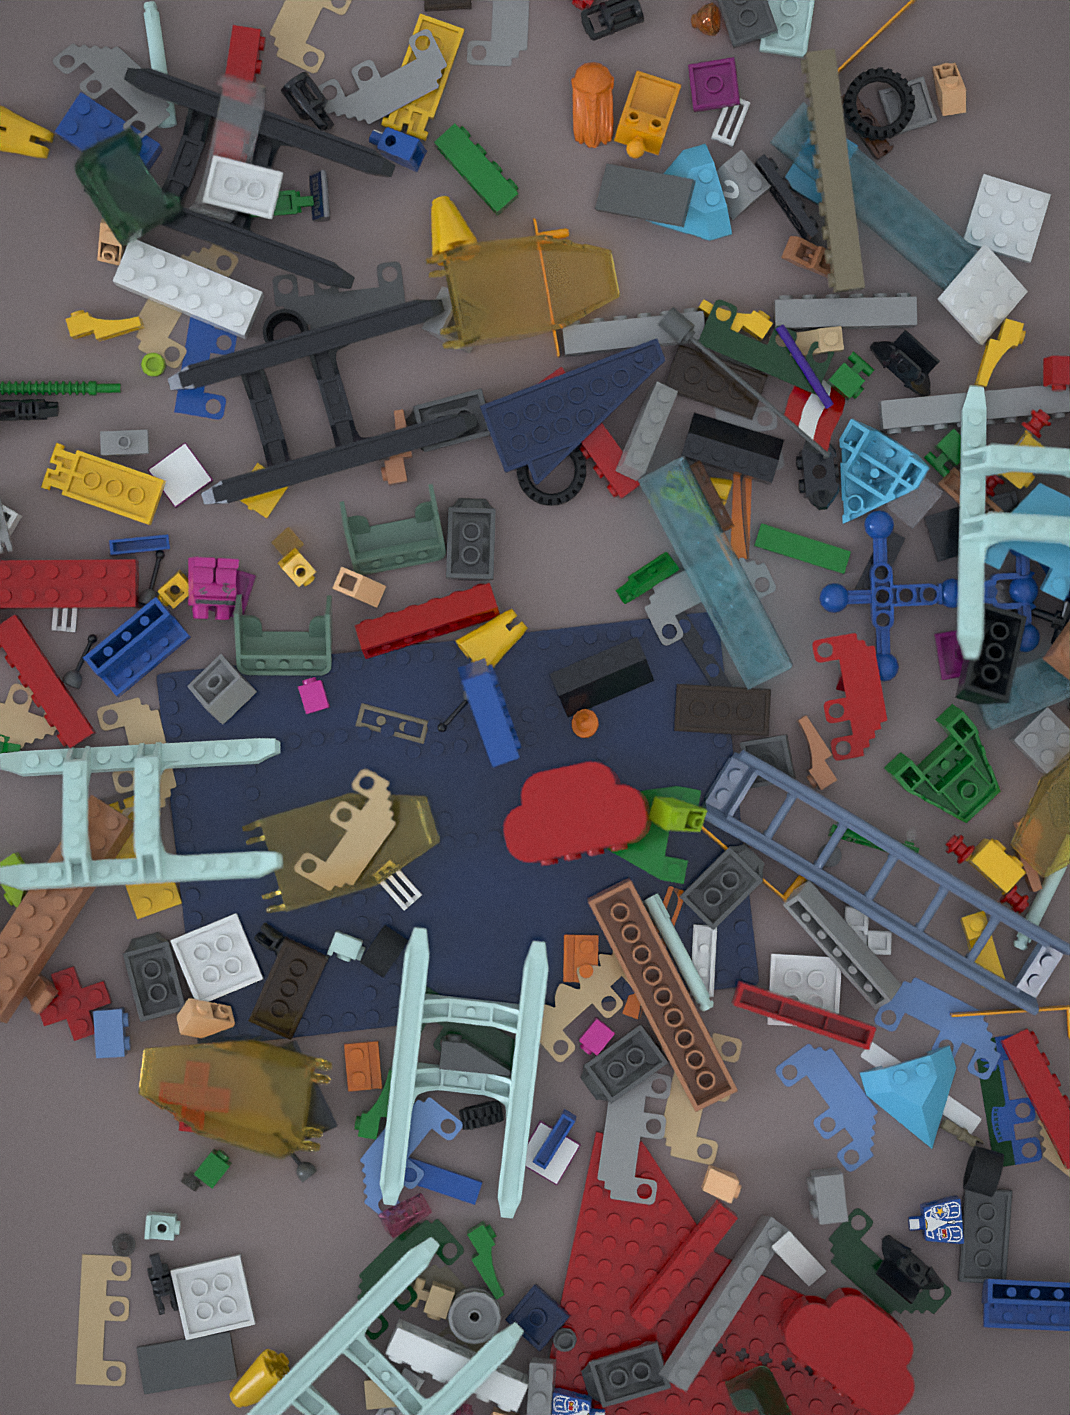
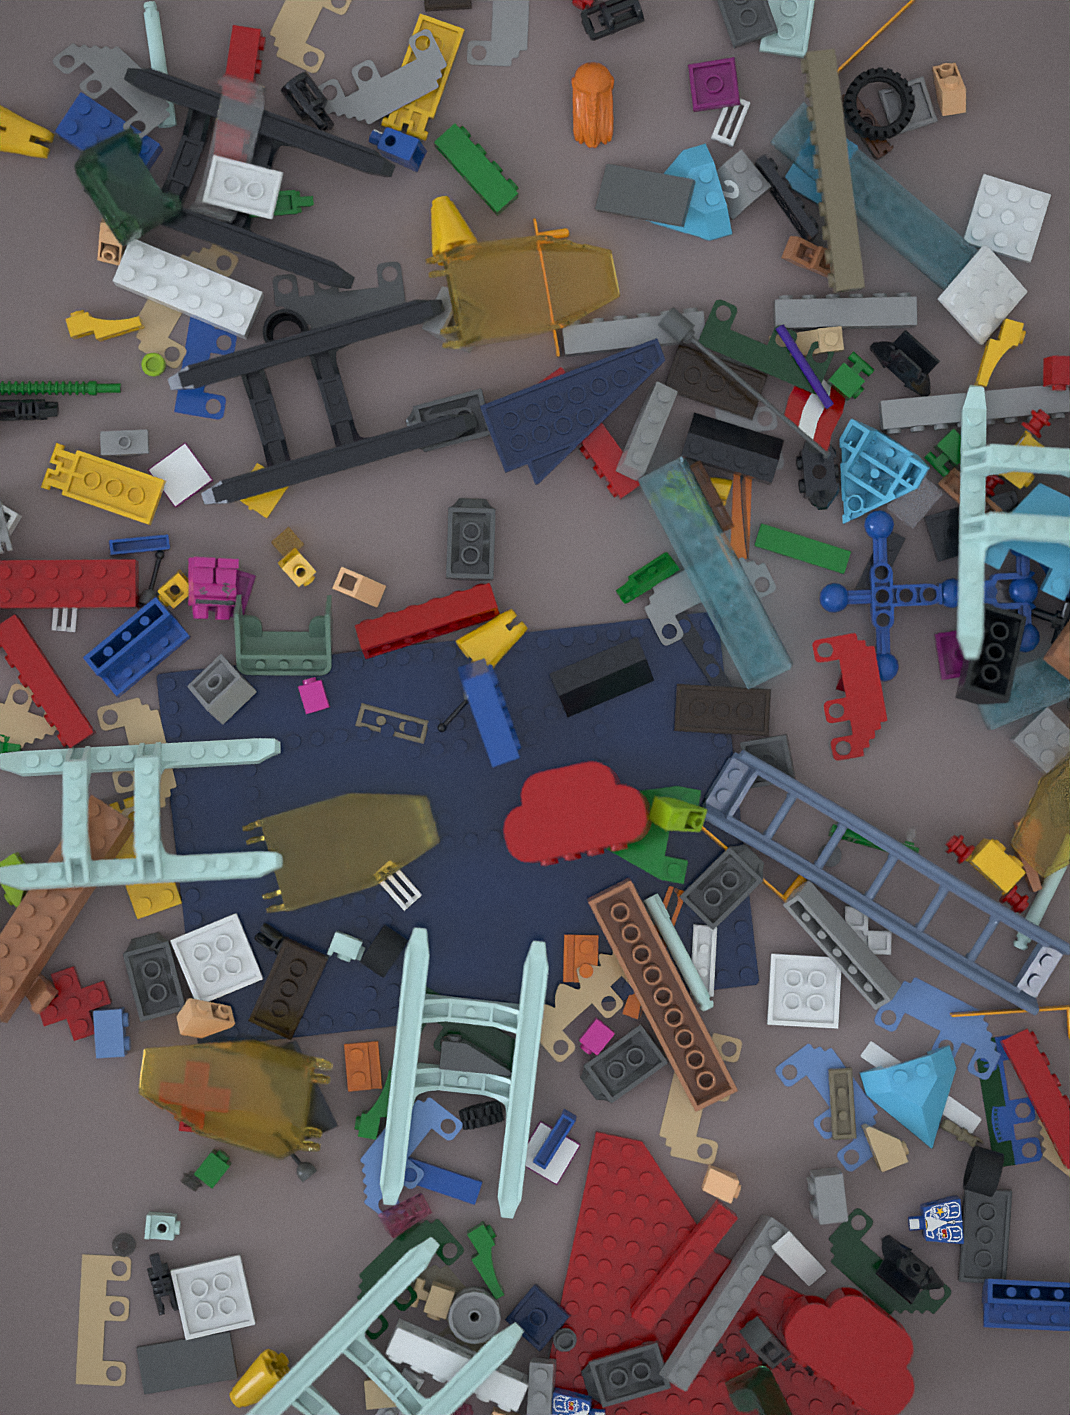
hinge [61,634,97,690] -> none
tan piece [294,769,396,891] -> none
slope [309,170,330,222] -> none
sand green windscreen [340,484,446,575] -> none
nougat slope [381,409,413,486] -> none
black tyre [517,447,586,506] -> none
orange hat [572,709,599,738] -> none
light grey piece [597,1073,672,1205] -> none
light orange slope [614,71,681,158] -> none
clear orange brick [691,2,720,36] -> none
yellow slope [697,299,773,342] -> none
red brick [731,980,876,1050] -> none
nougat slope [796,715,837,790] -> none
green wedge [884,704,1001,823] -> none
yellow slope [960,911,1006,988] -> none
none -> dark grey slope [739,1316,791,1369]
none -> dark tan tile [828,1067,856,1140]
none -> tan slope [861,1123,909,1172]

